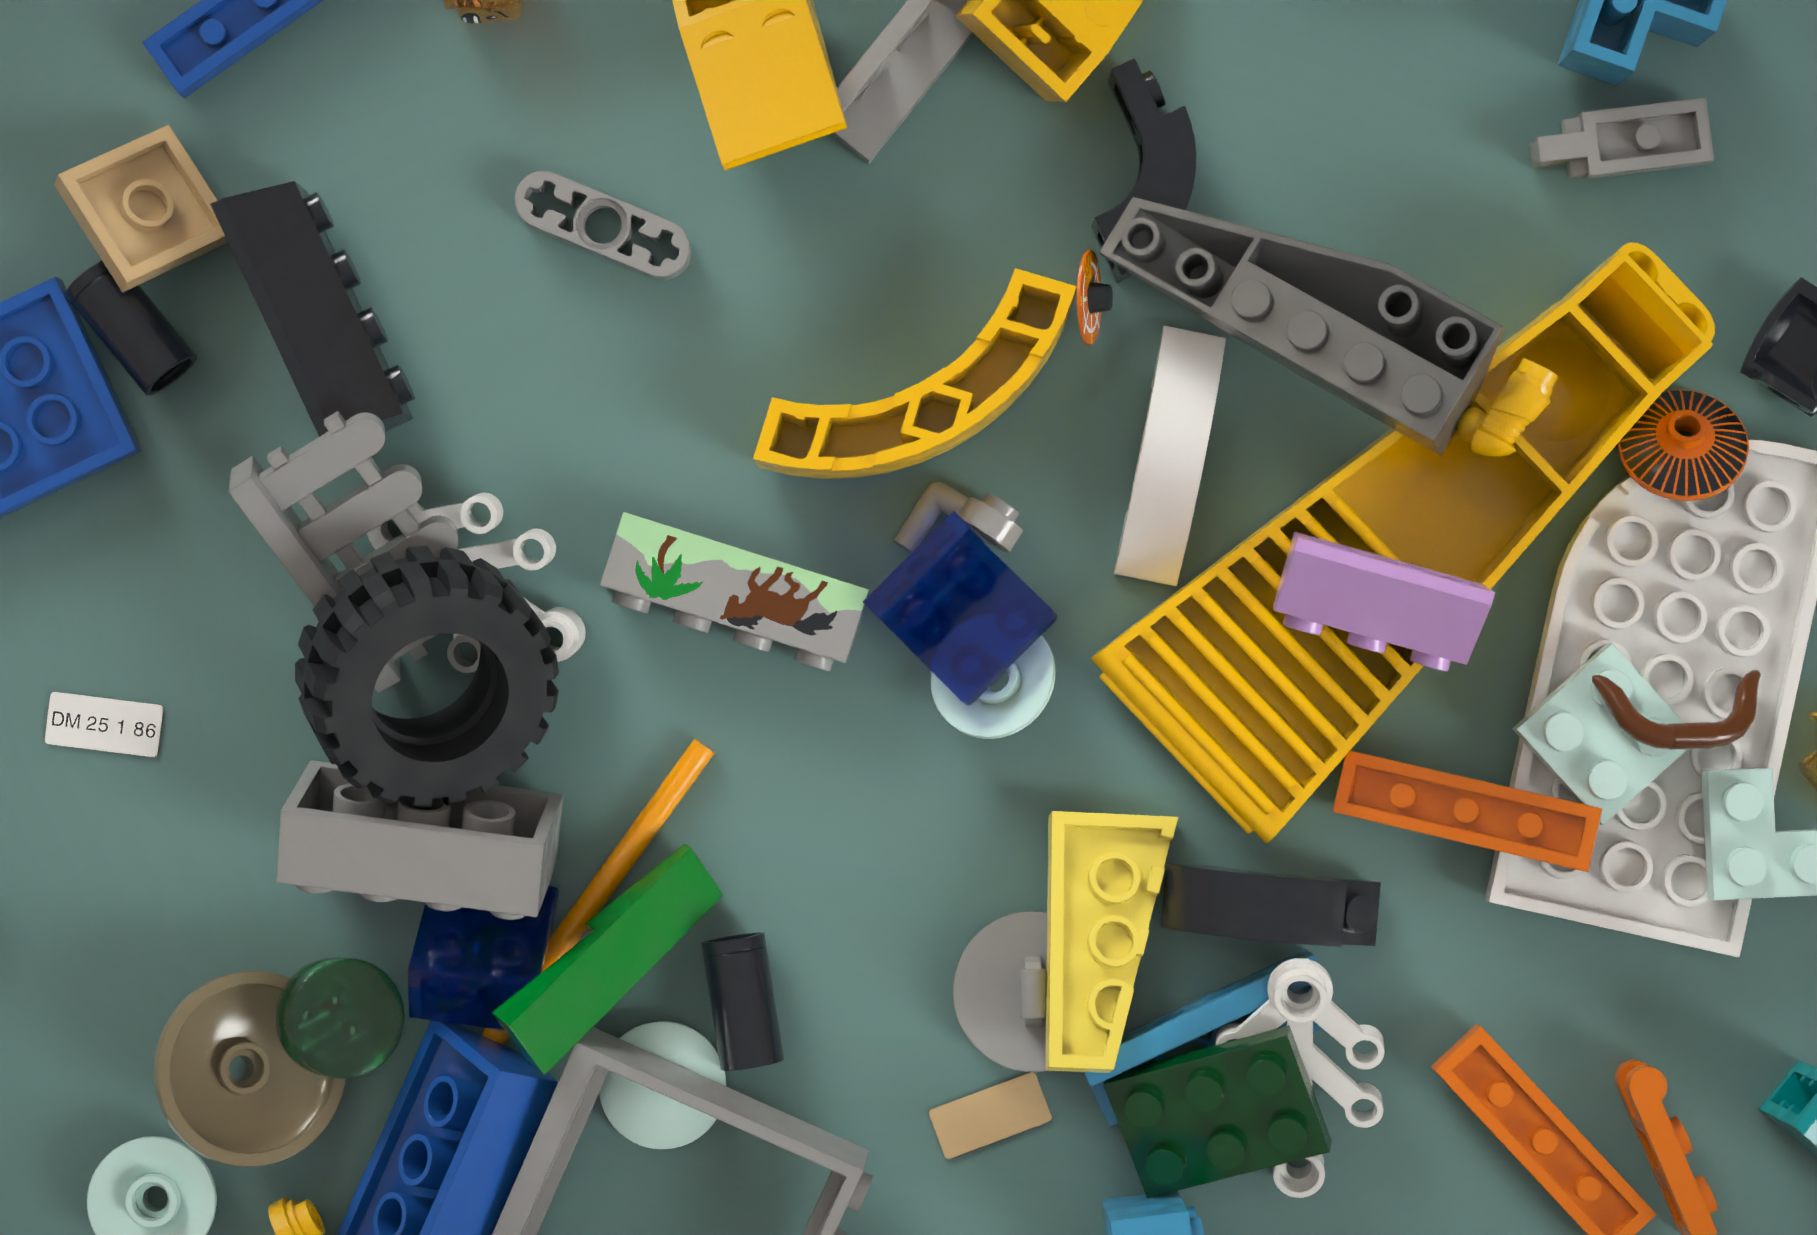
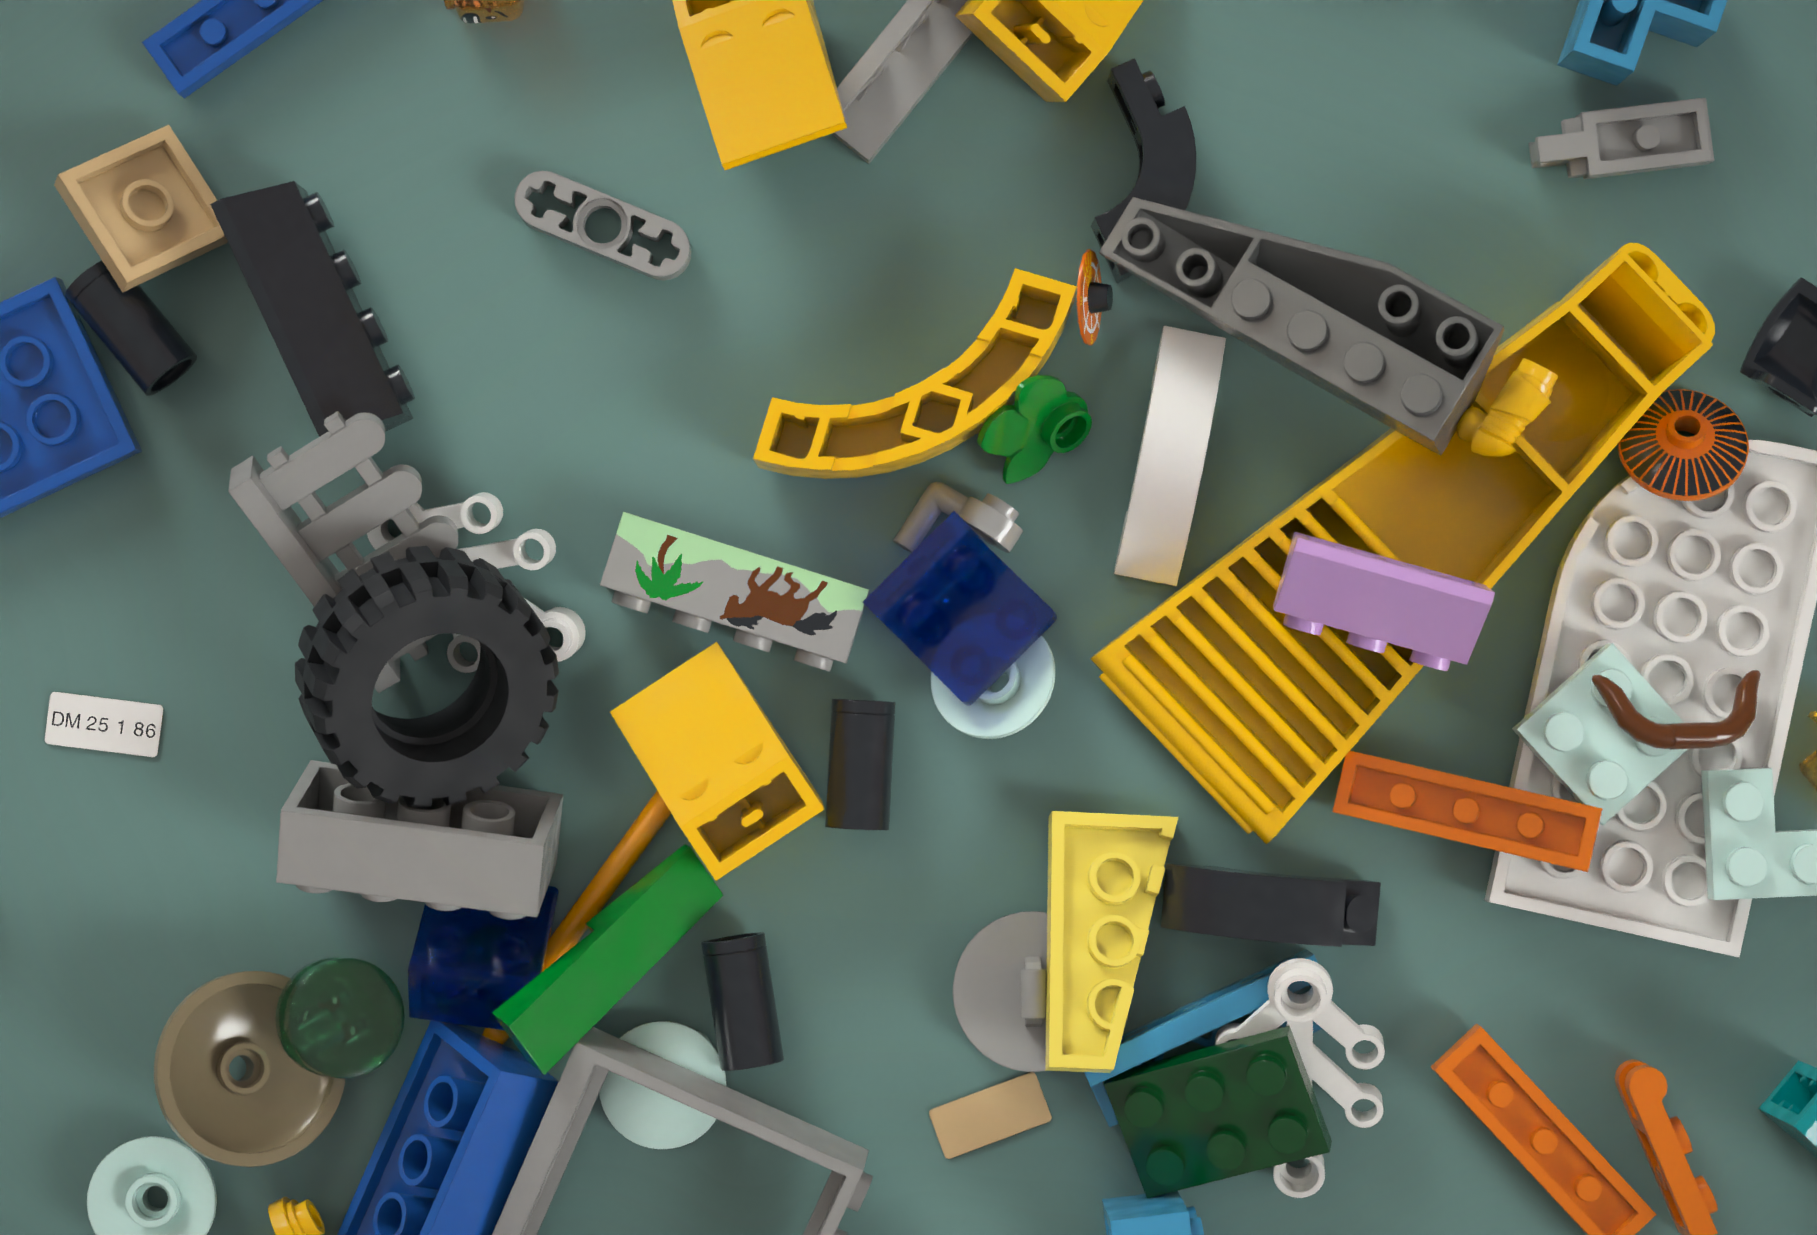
none -> yellow slope [610,641,824,881]
none -> black pin [825,699,896,830]
none -> green plate [977,375,1092,484]

